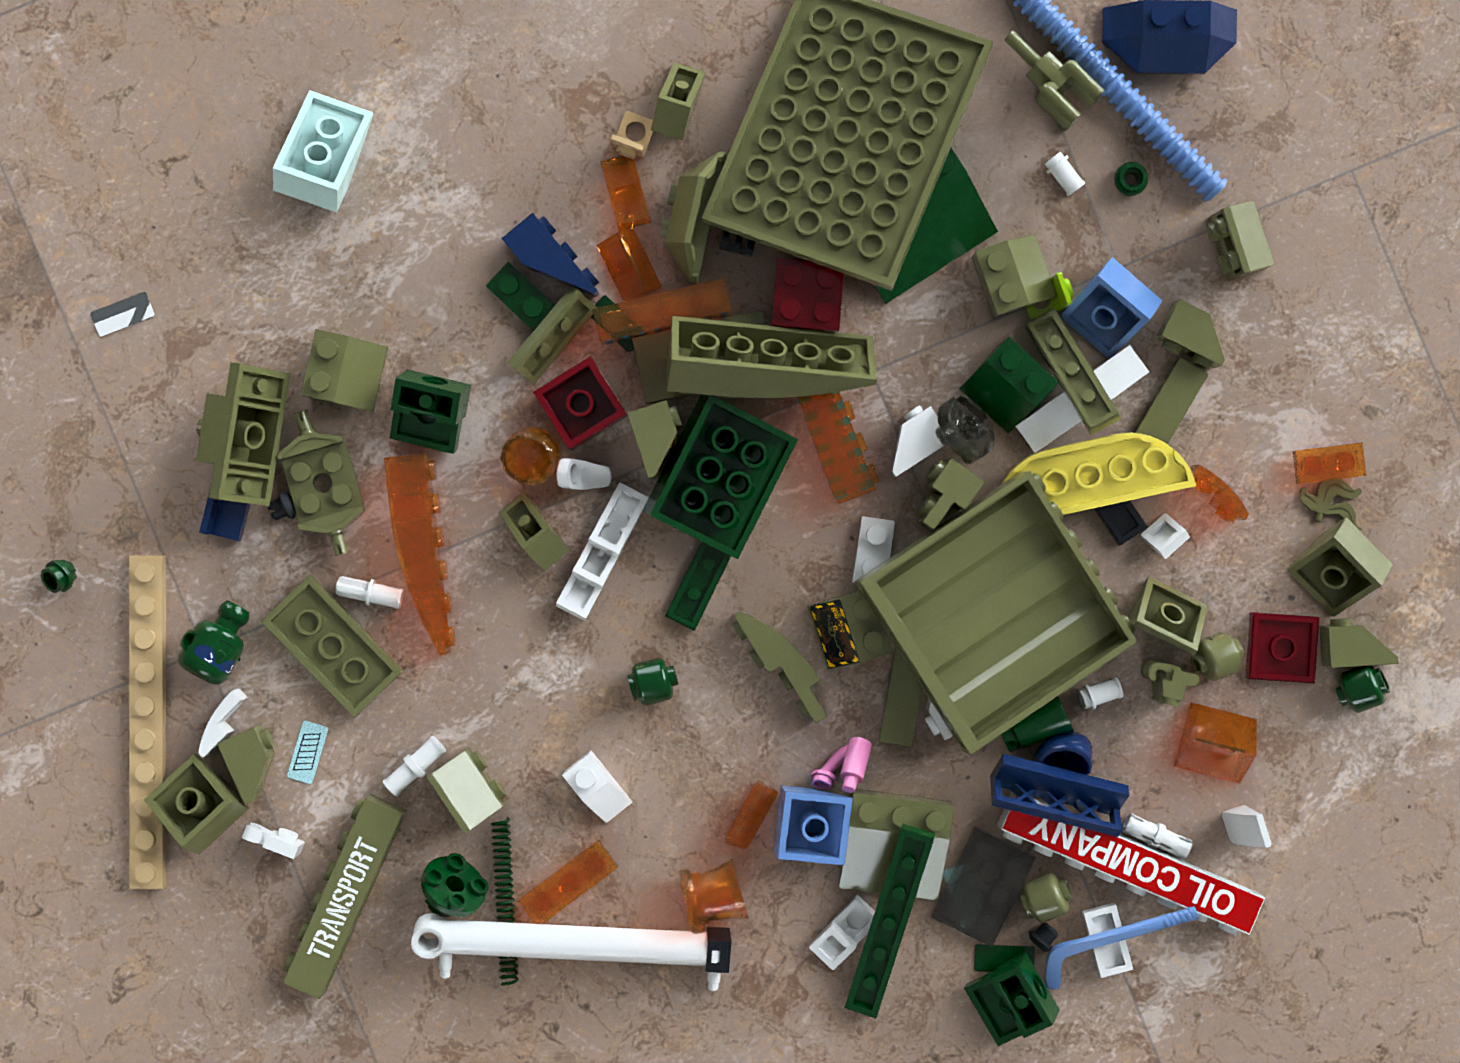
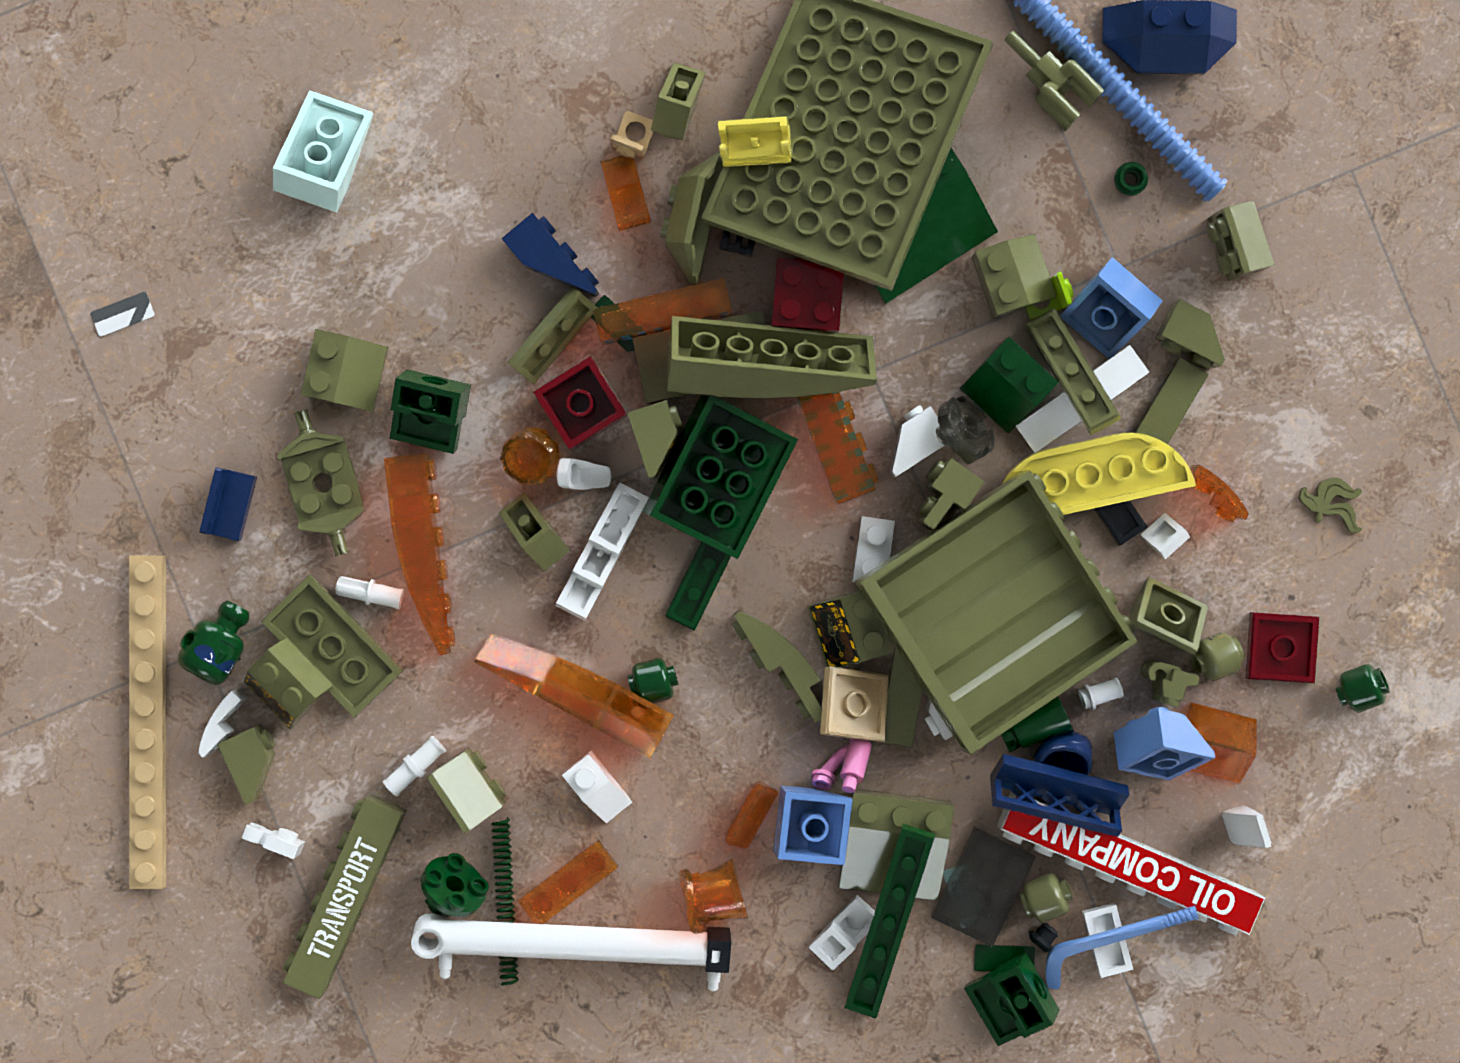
dark green plate [41,560,77,593] -> none
olive slope [144,754,249,855] -> none
olive brick [196,362,290,506] -> none
black piece [267,491,296,520] -> none
clear light blue sticker [287,720,328,784] -> none
dark green plate [486,262,555,331] -> none
clear orange slope [596,228,662,305] -> none
white pin [1045,152,1085,196] -> none
white pin [1122,812,1192,860] -> none
olive slope [1287,517,1393,617] -> none
clear orange plate [1292,442,1367,484] -> none
olive slope [1319,618,1399,668] -> none
none -> olive slope [244,638,333,729]
none -> clear orange slope [474,634,674,758]
none -> light yellow hinge [718,116,791,167]
none -> tan plate [820,666,889,742]
none -> medium blue slope [1113,707,1215,781]

